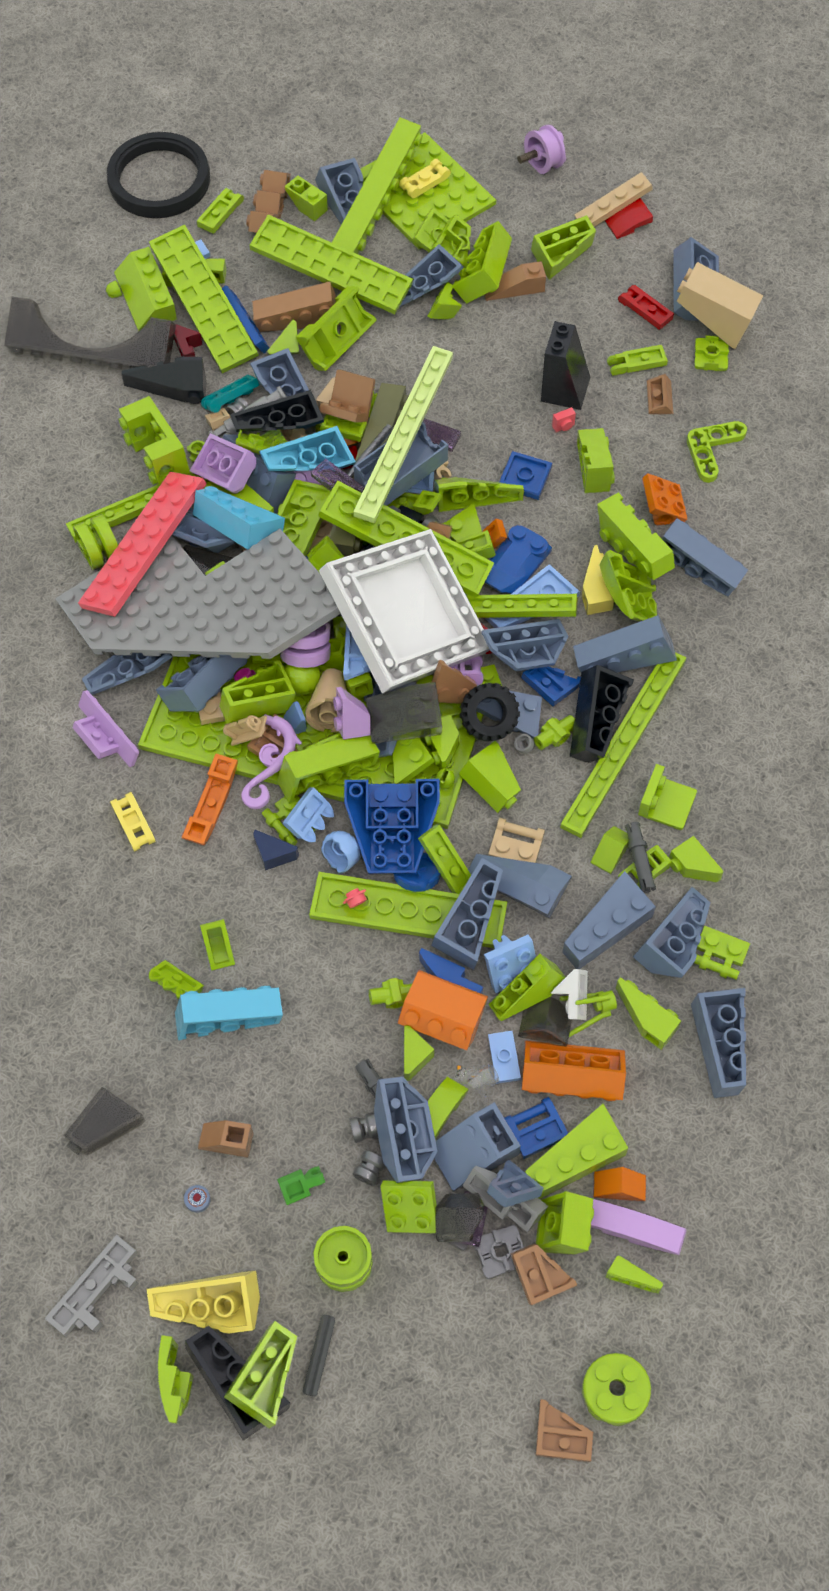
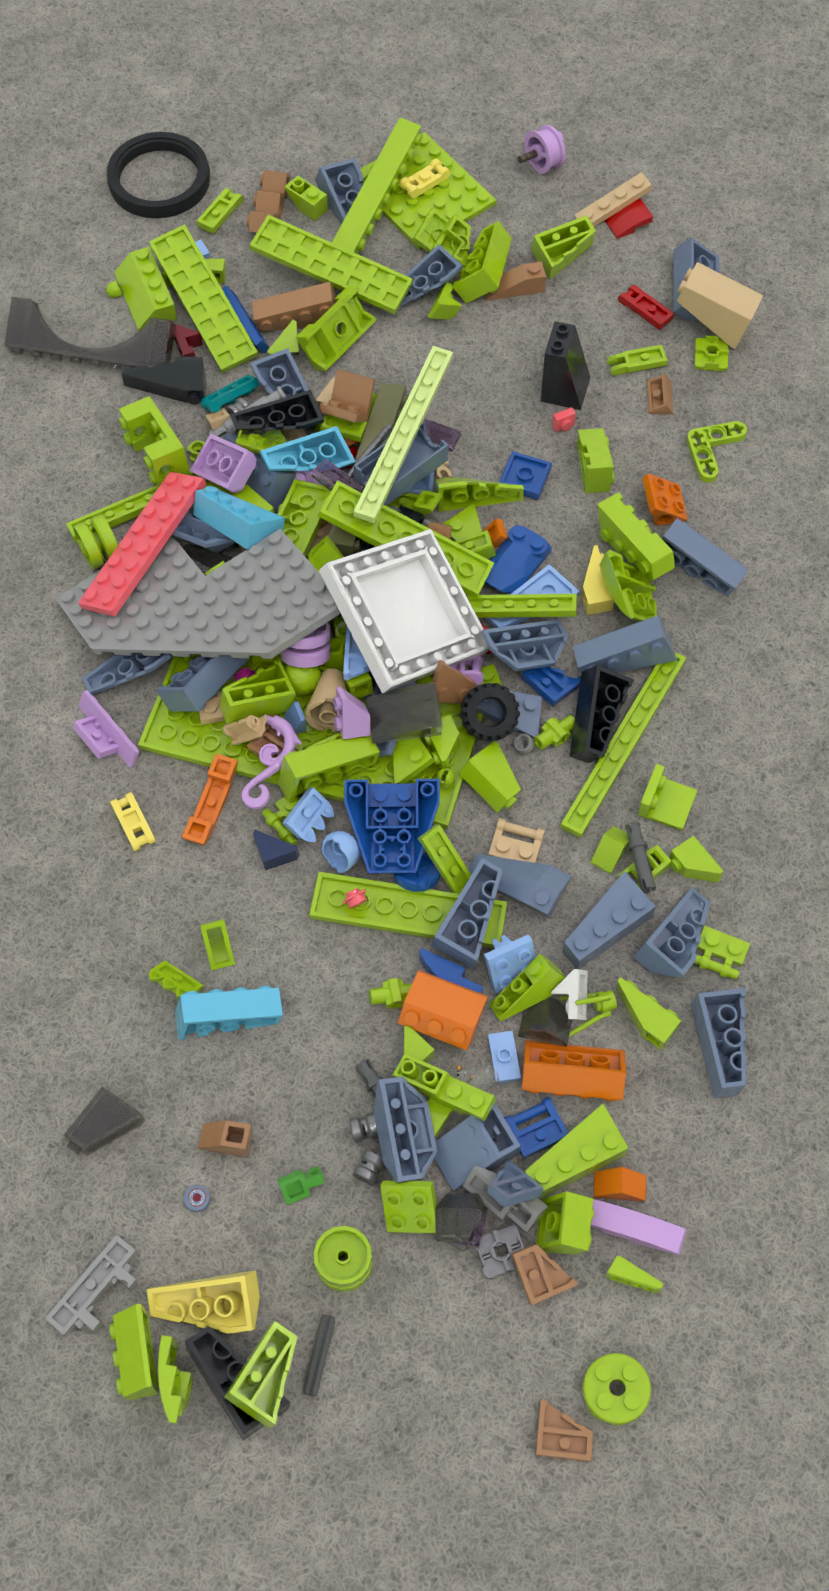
none -> lime slope [110,1303,159,1401]
none -> lime slope [393,1053,496,1122]

